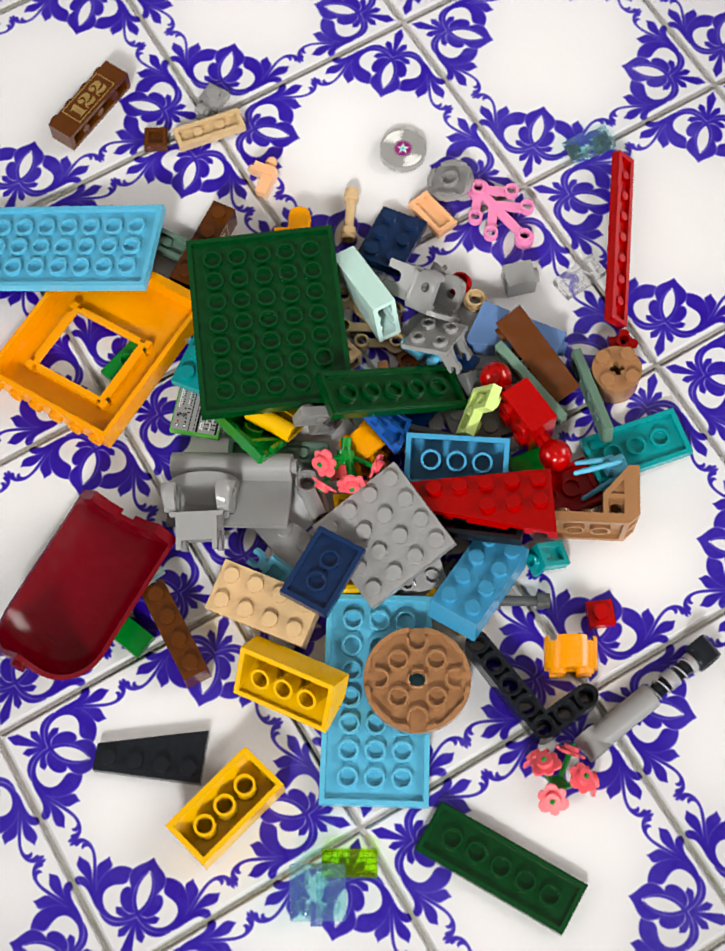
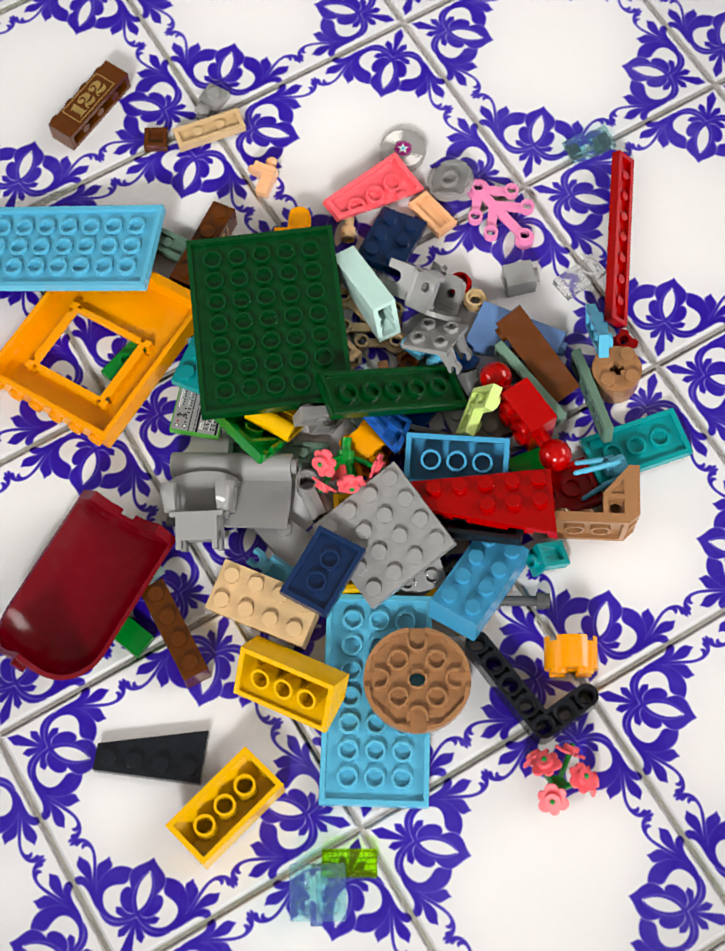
dark green tile [414,801,588,936] -> none
piece [573,634,722,763] -> none
red plate [585,599,616,630] -> none
none -> coral wing [322,152,424,222]
none -> medium azure plate [585,304,613,358]

